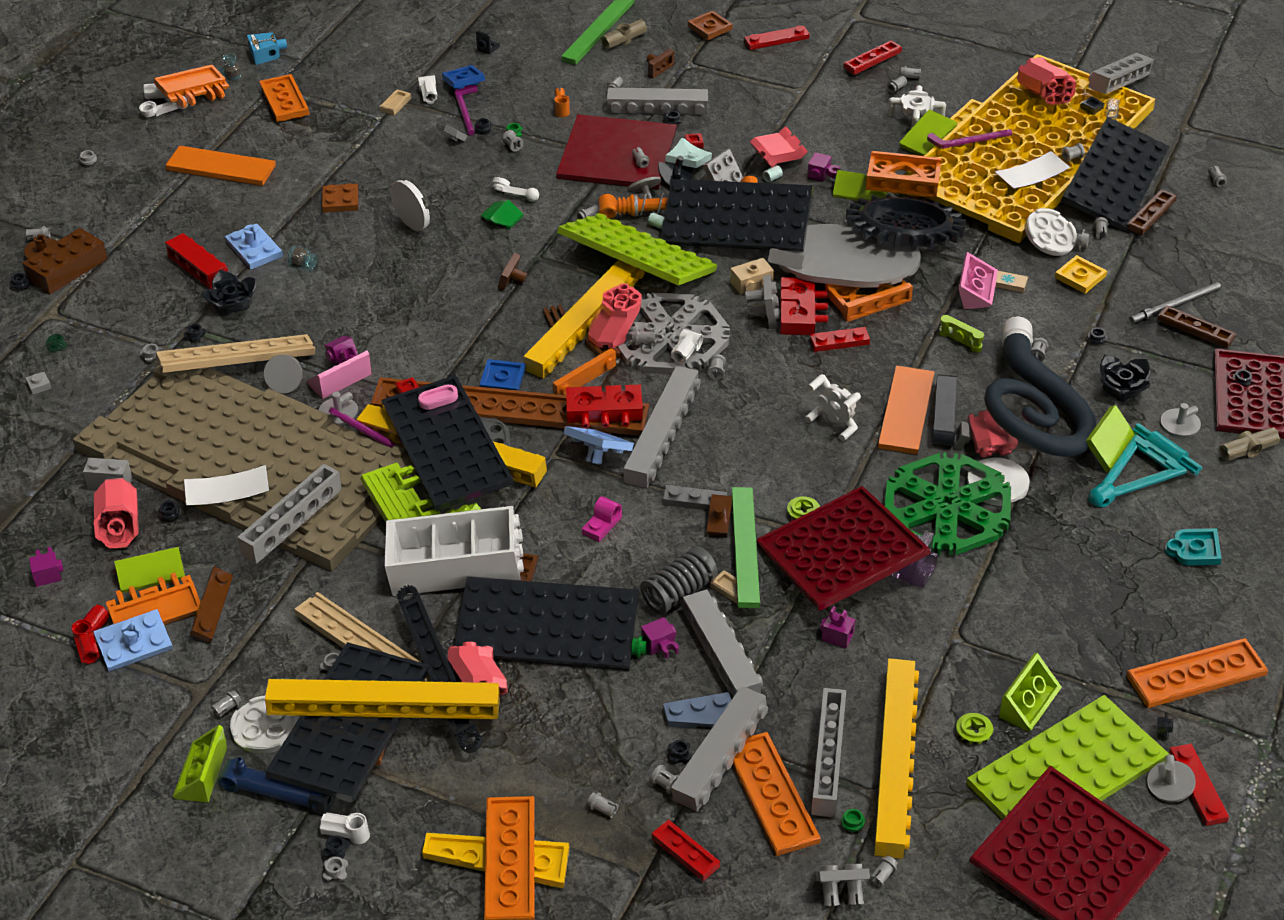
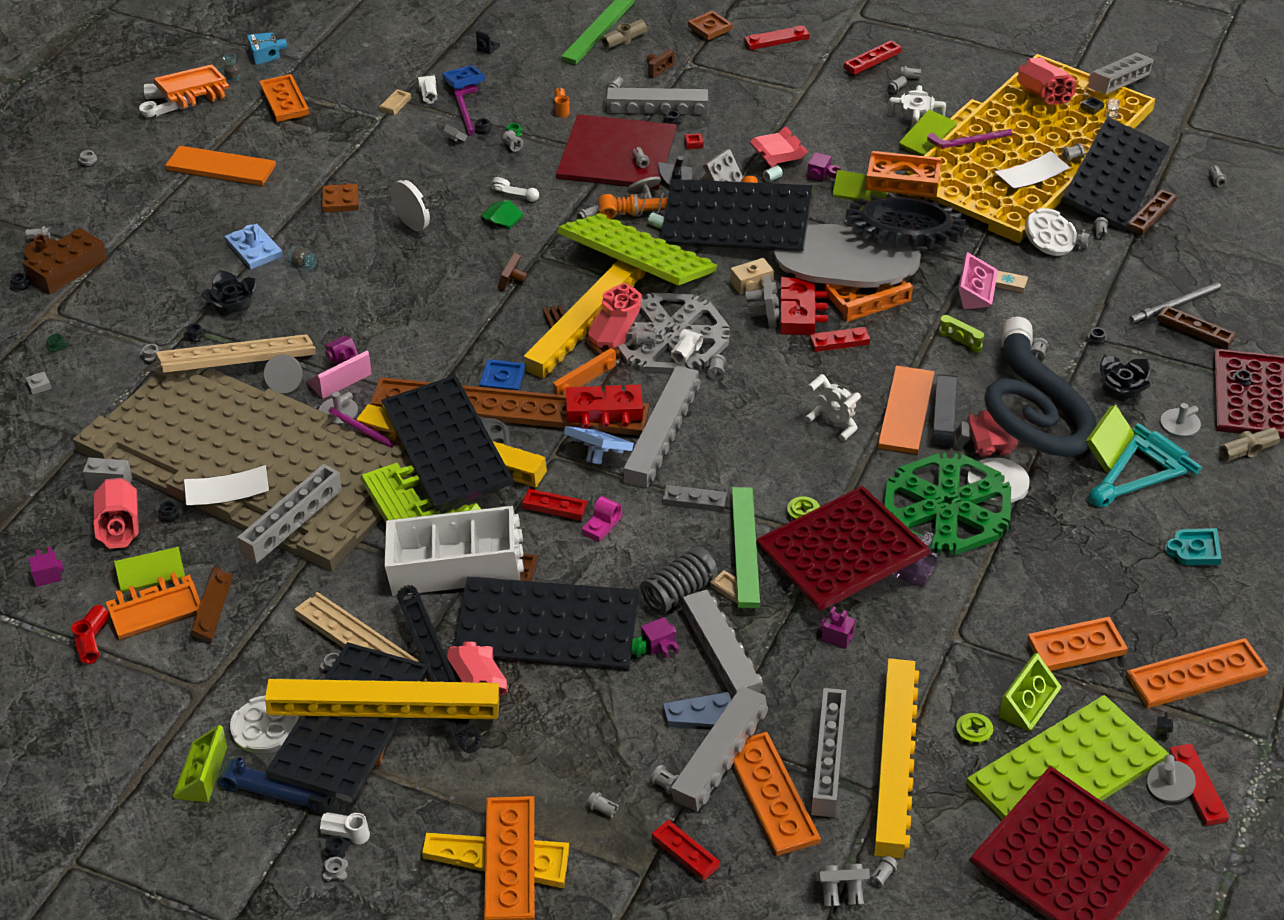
light blue plate [93,609,173,672] -> none
red brick [165,233,228,290] -> none
light grey pin [211,691,242,718] -> none
red tile [395,377,419,394] -> none
bright pink tile [418,385,458,410] -> none
light aqua plate [665,138,712,168] -> none
black plate [668,740,692,762] -> none
reddish brown tile [707,494,732,537] -> none
light grey slope [768,248,810,269] -> none
green plate [841,809,865,832] -> none
yellow plate [1055,255,1107,294] -> none
none -> red plate [522,489,588,521]
none -> orange plate [1027,617,1128,671]

